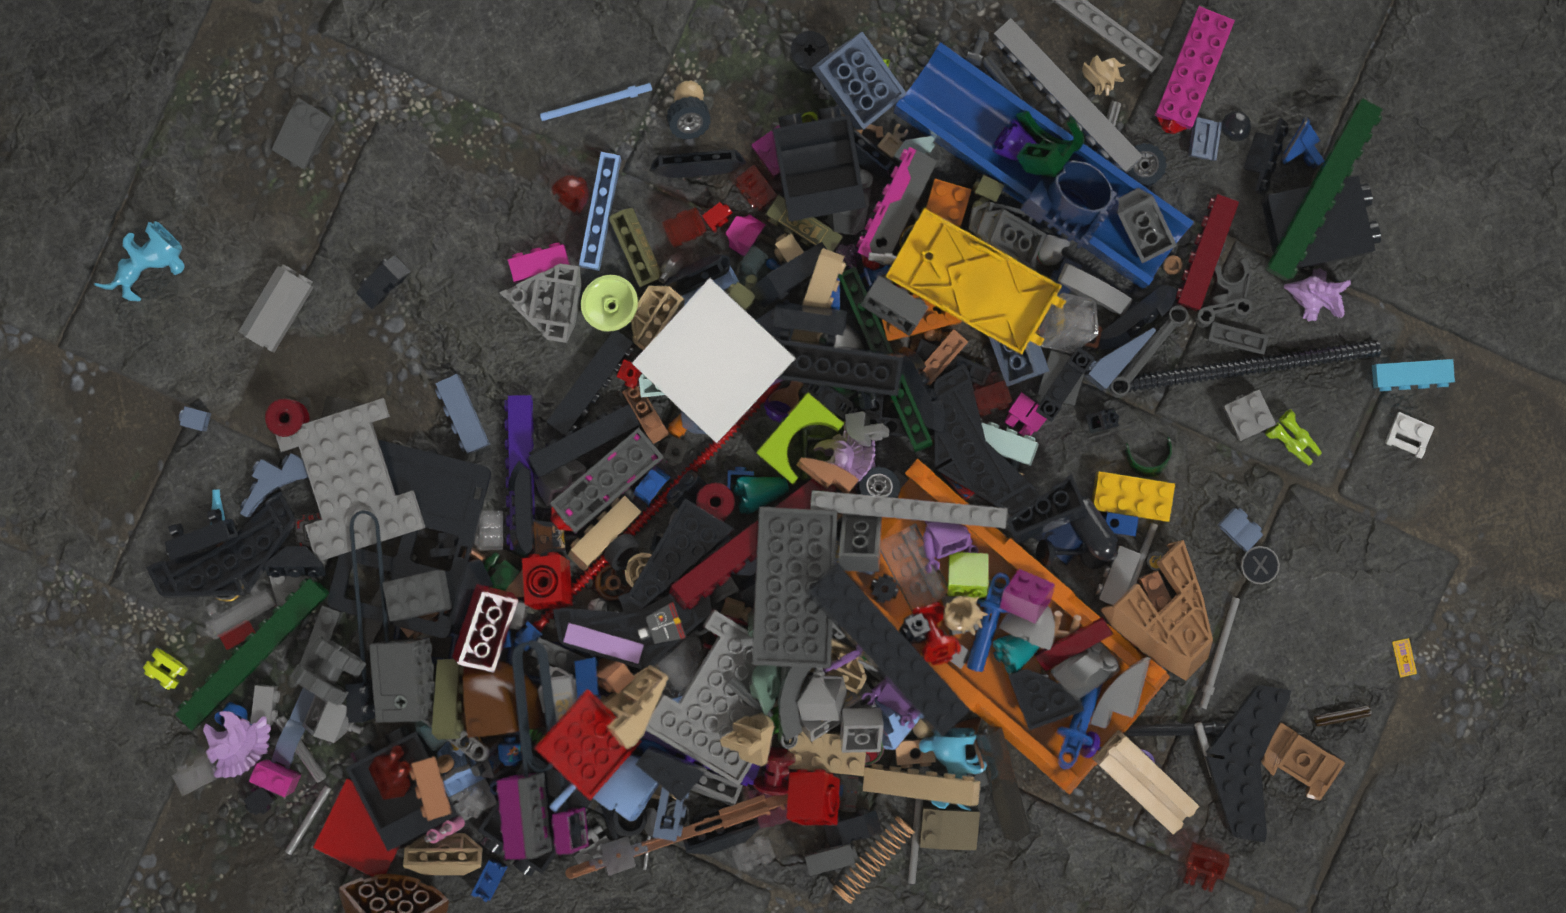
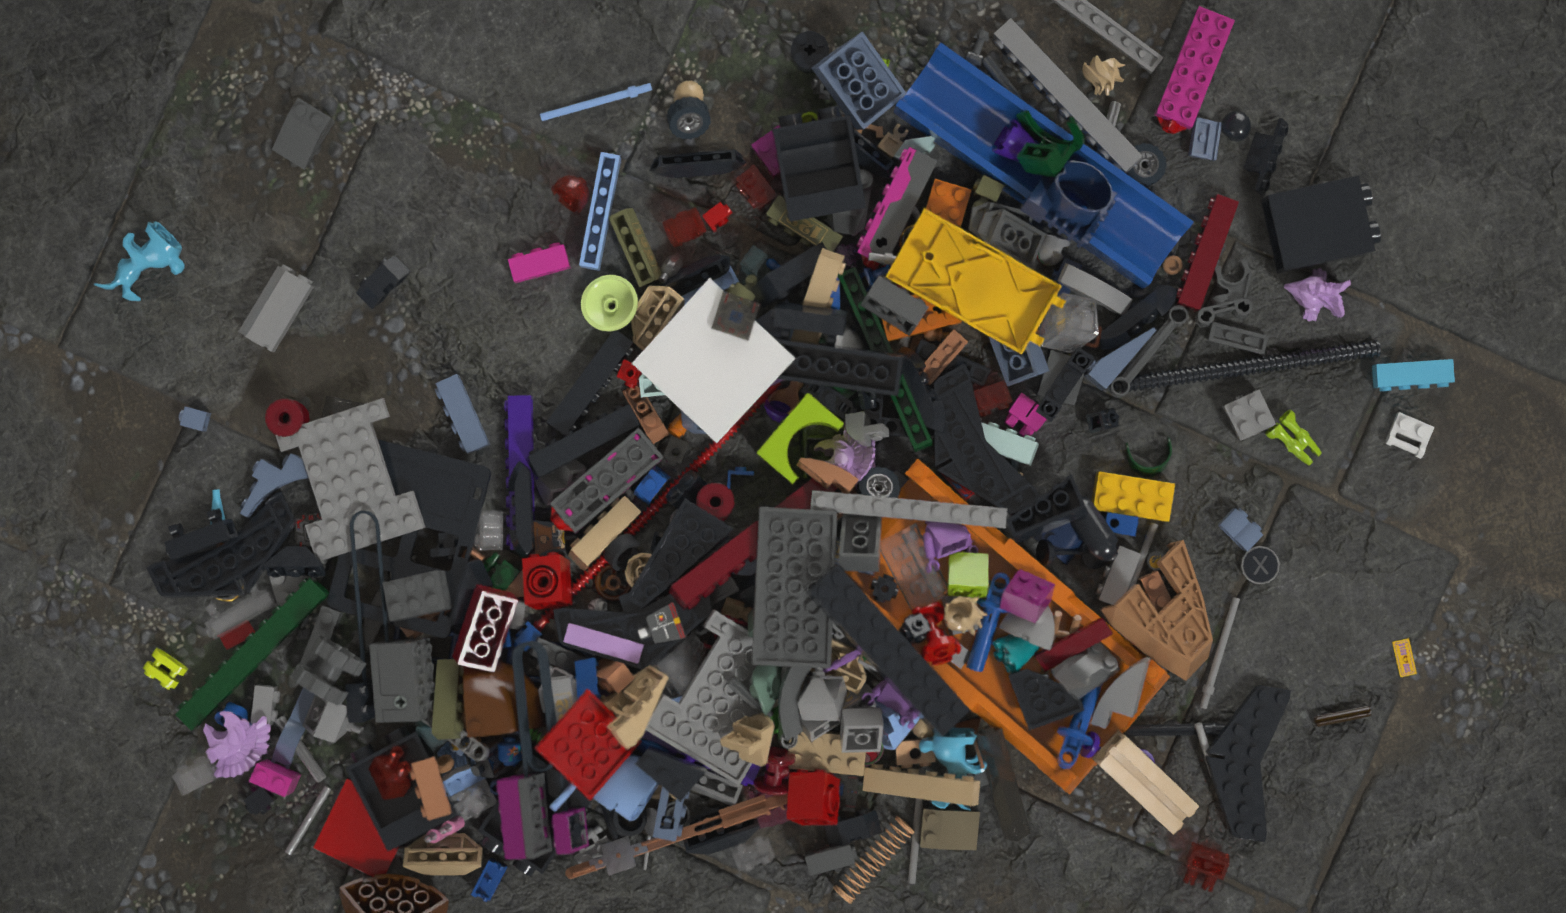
light grey wedge [499,264,582,343] -> none
dark pink slope [726,215,766,257] -> none
teal cone [733,476,789,515] -> none
tan brick [774,233,804,263] -> none
dark grey slope [1117,188,1177,263] -> none
medium nougat piece [1261,722,1345,800] -> none
dark green brick [1265,98,1383,281] -> none
blue piece [1281,117,1324,168] -> none
none -> clear smoke tile [711,291,761,341]

